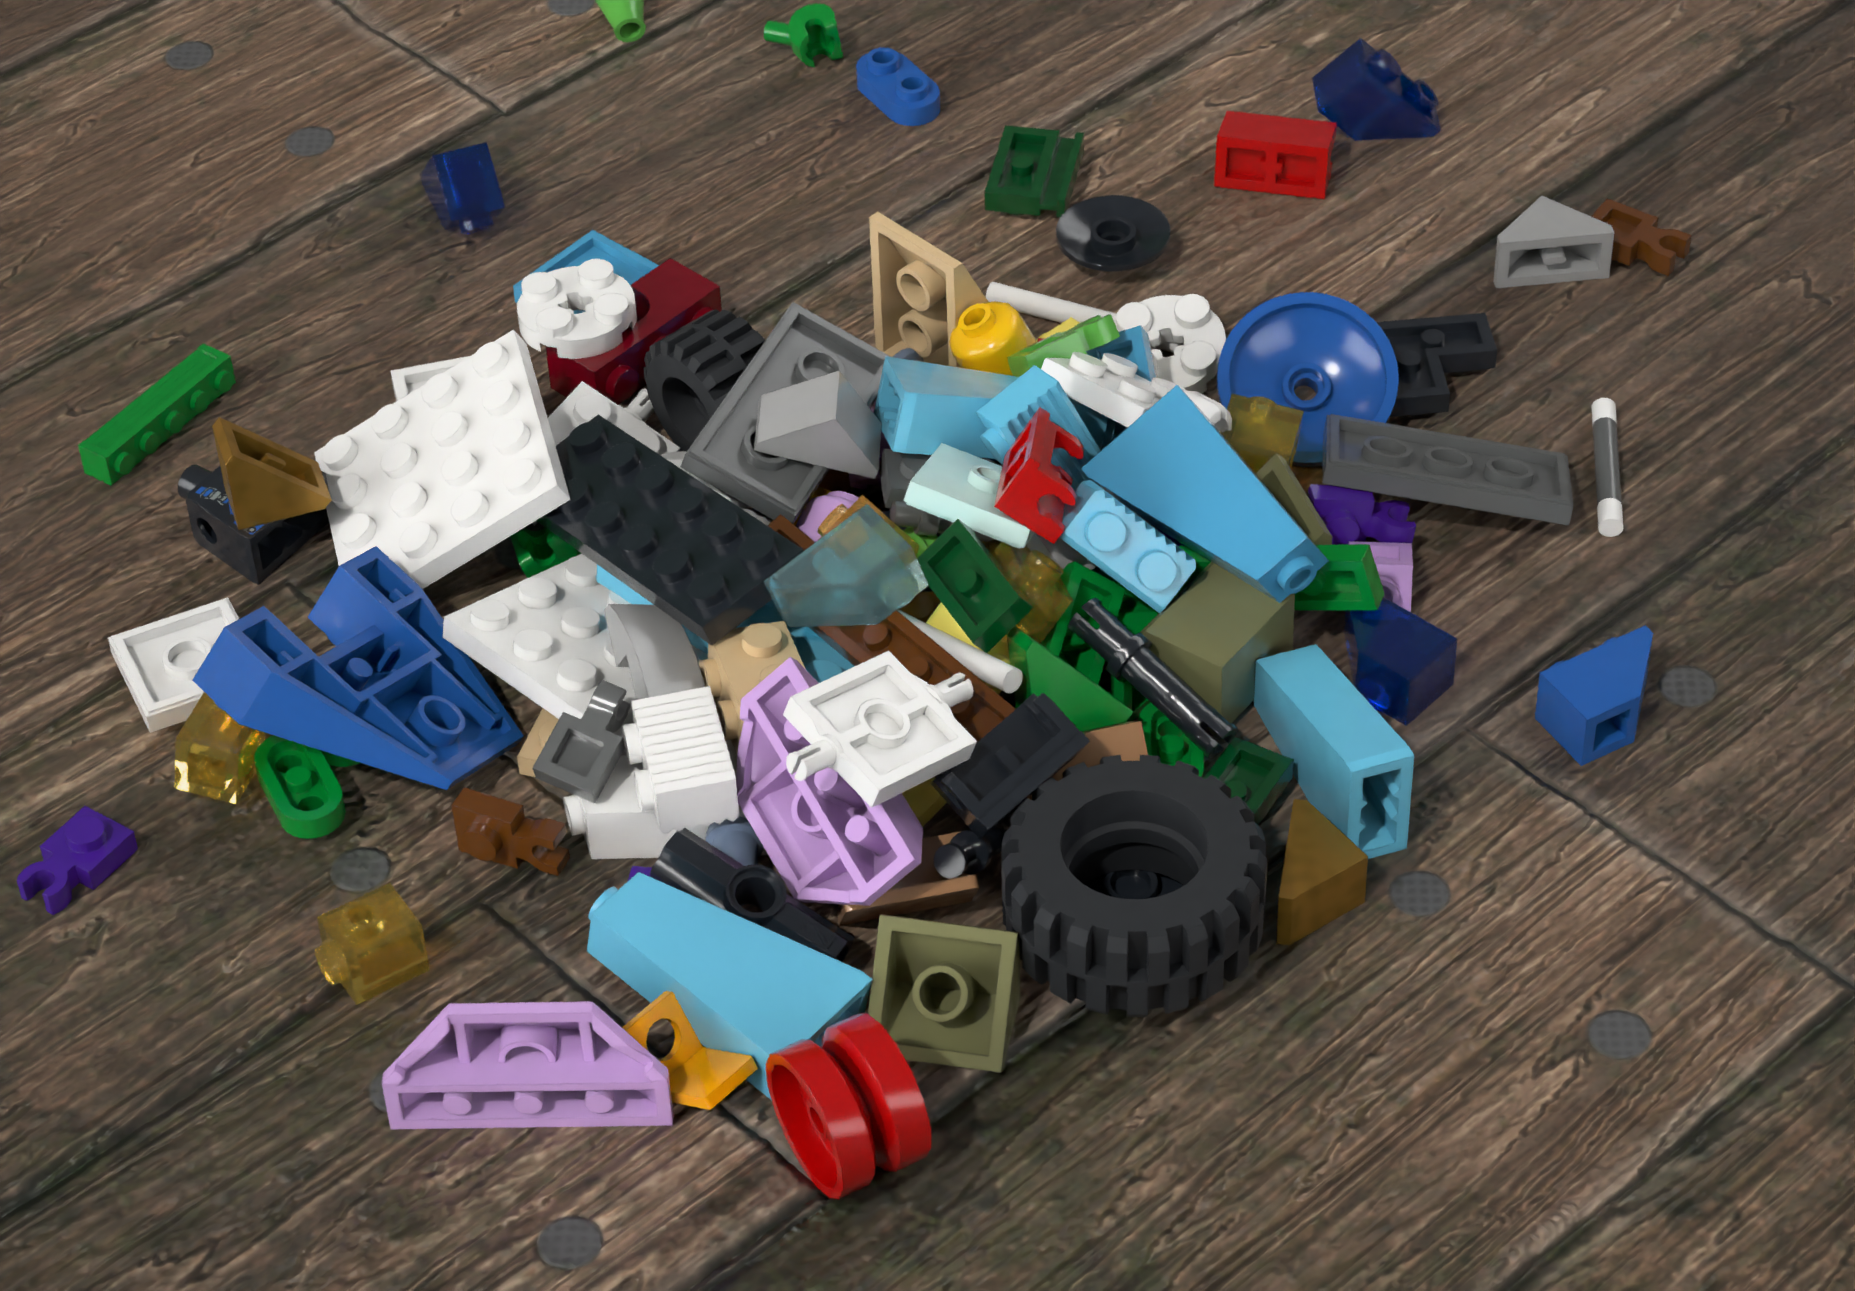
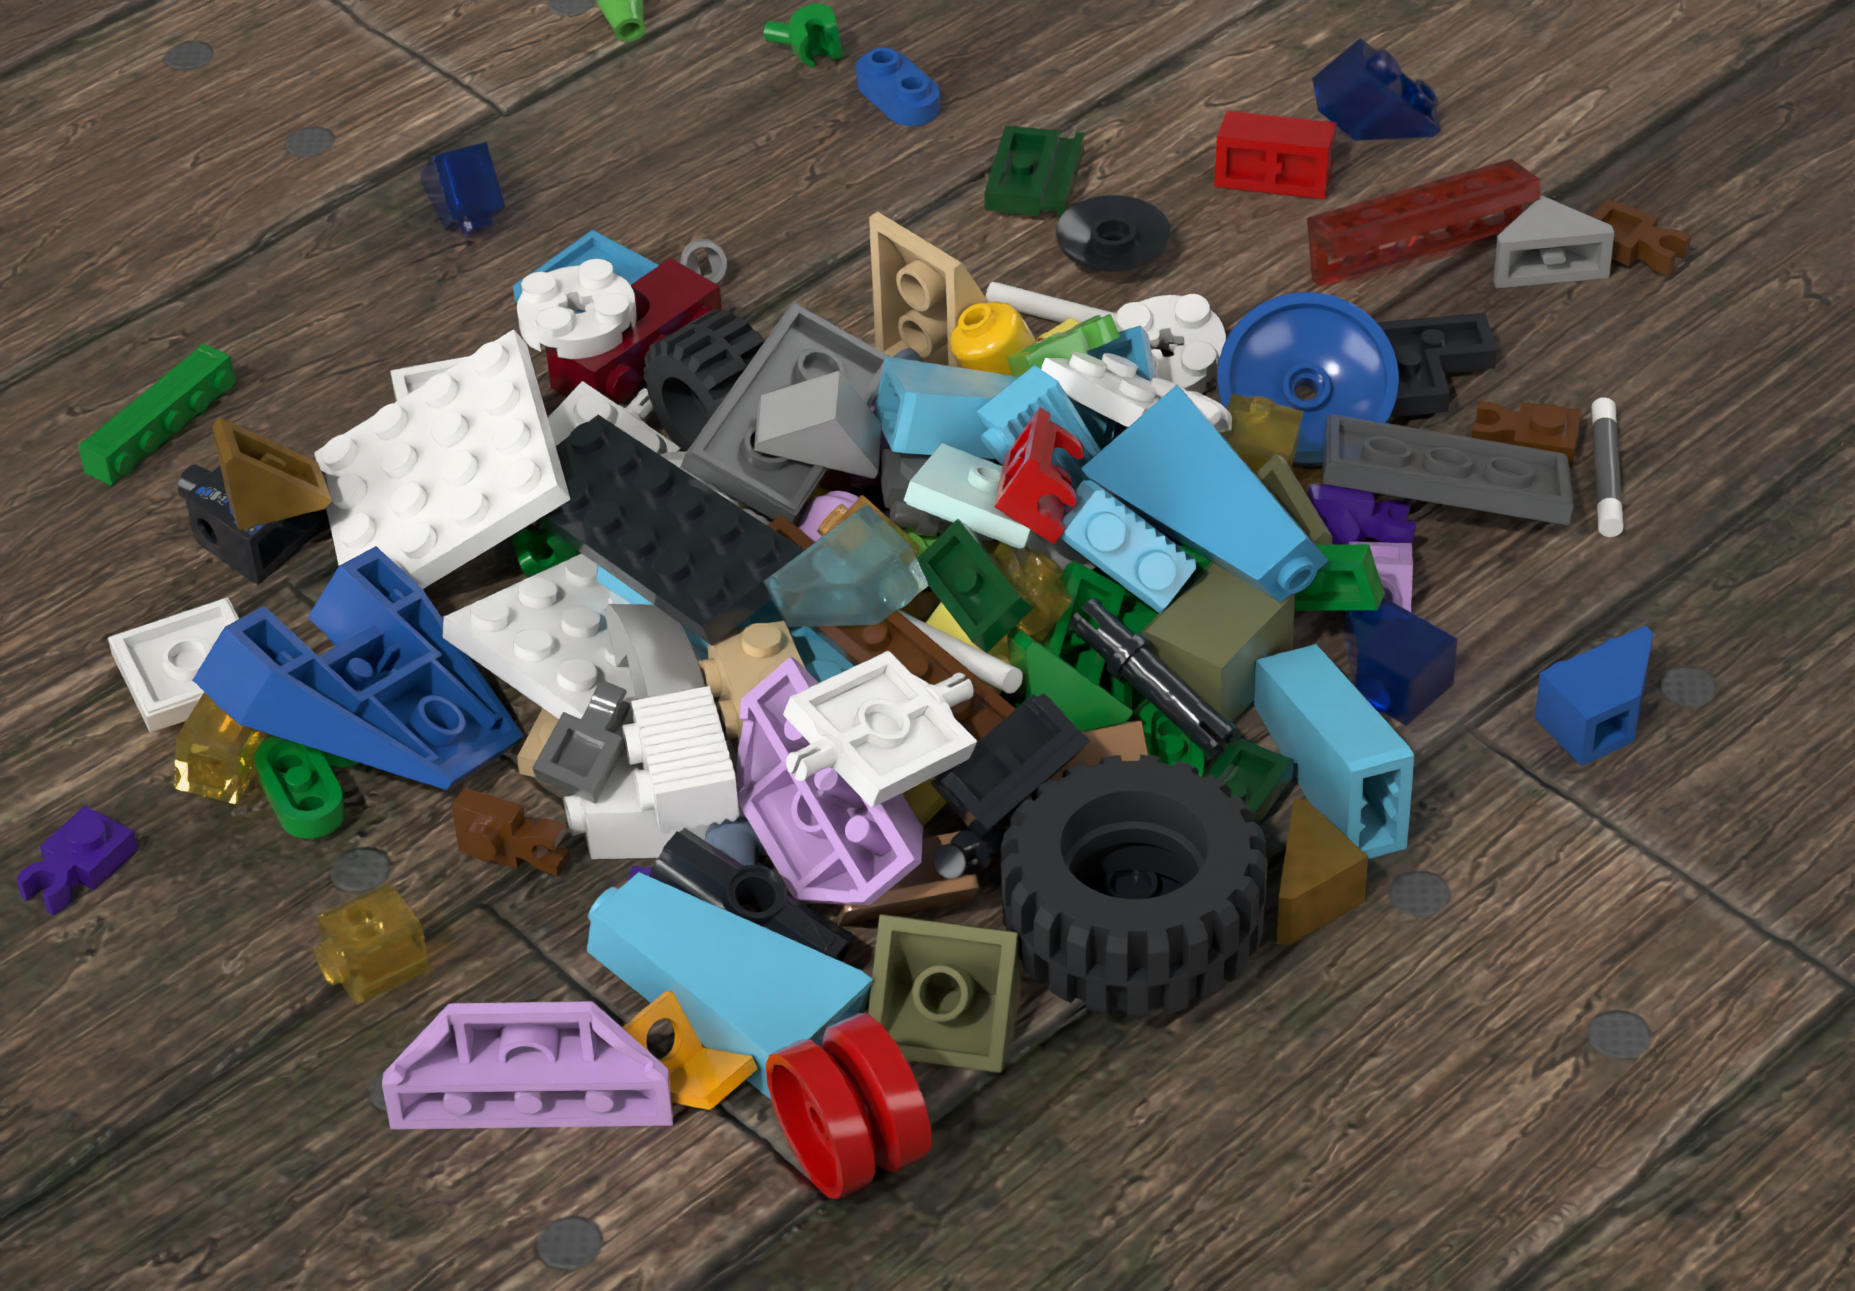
none -> light grey hinge [680,239,727,283]
none -> clear red fence [1307,159,1540,286]
none -> reddish brown plate [1472,401,1582,467]

